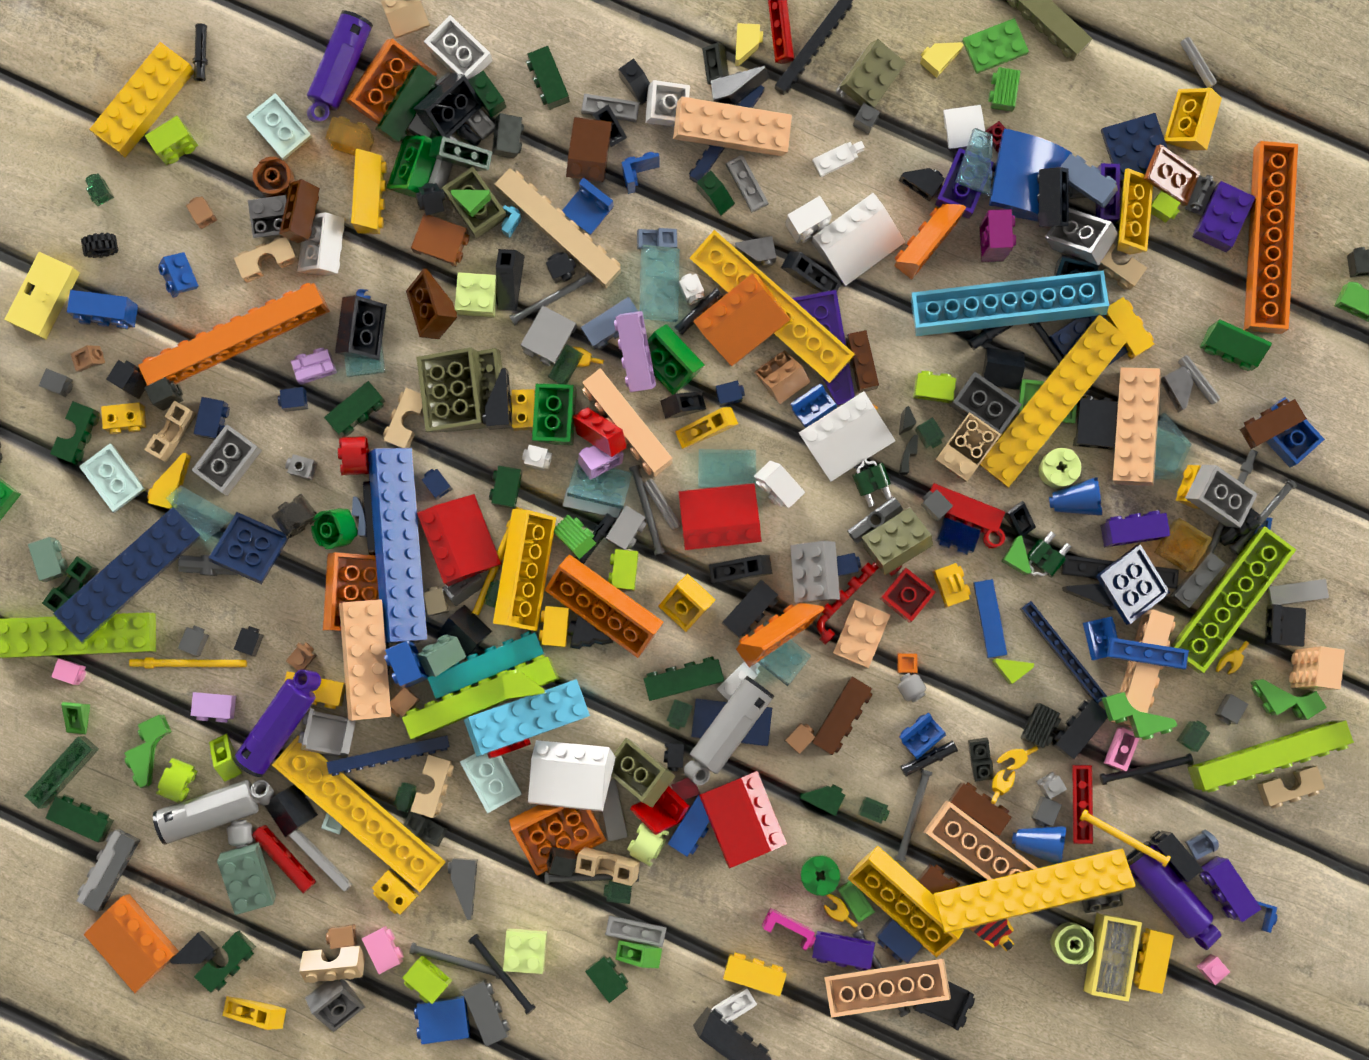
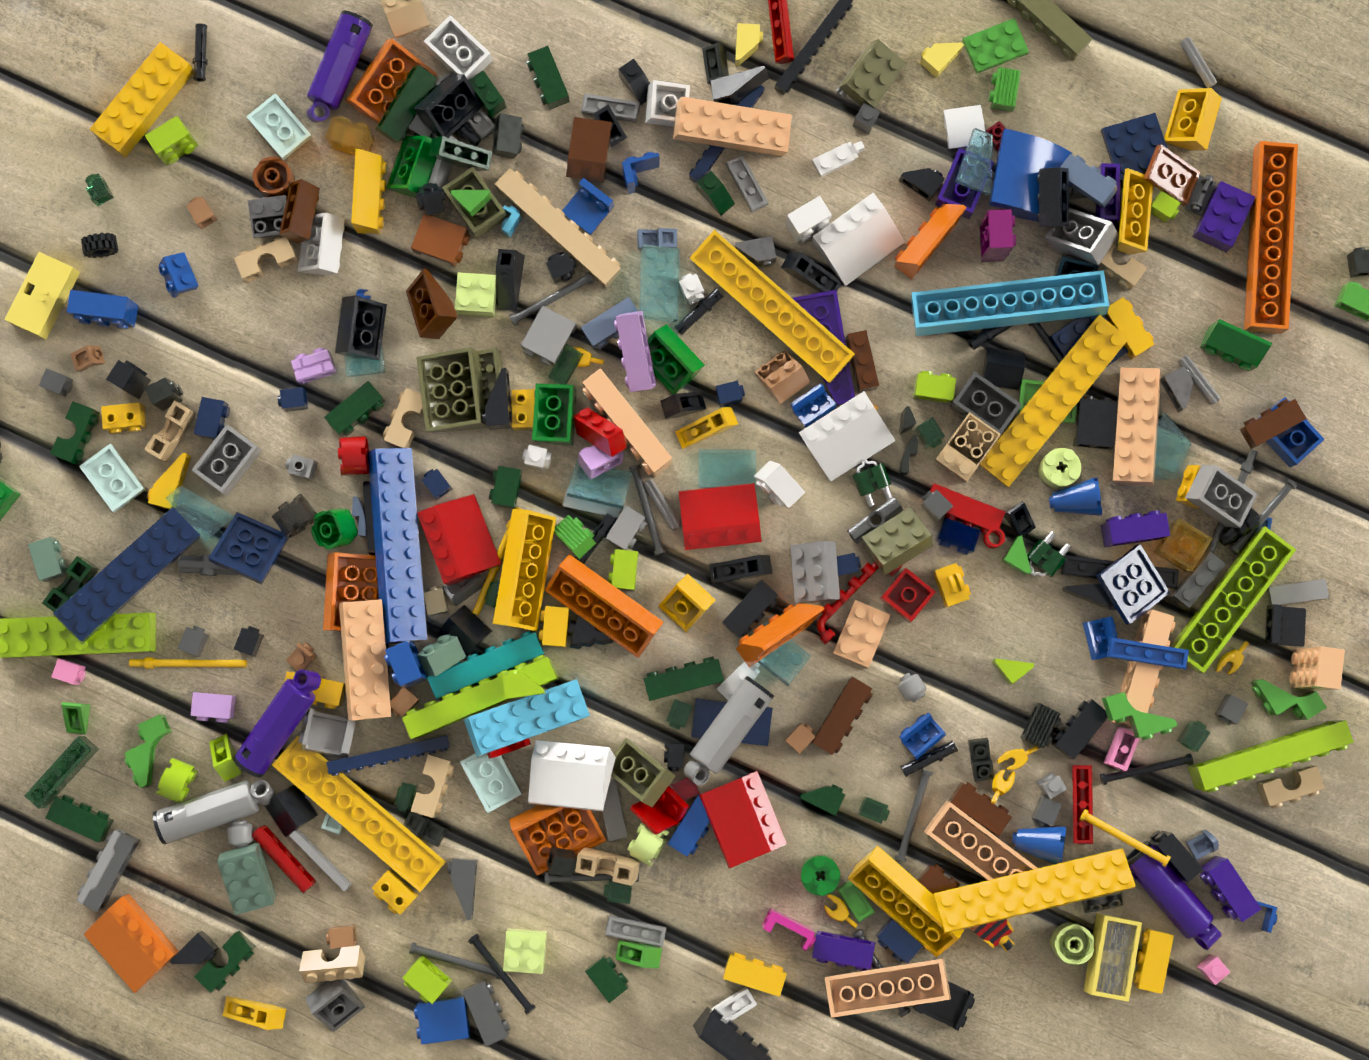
orange brick [138,283,330,386] -> none
bright pink brick [362,926,404,974] -> none
orange slope [693,273,791,366] -> none
orange tile [897,653,918,673] -> none
blue tile [973,579,1007,658] -> none
dark blue piece [1020,601,1107,704] -> none

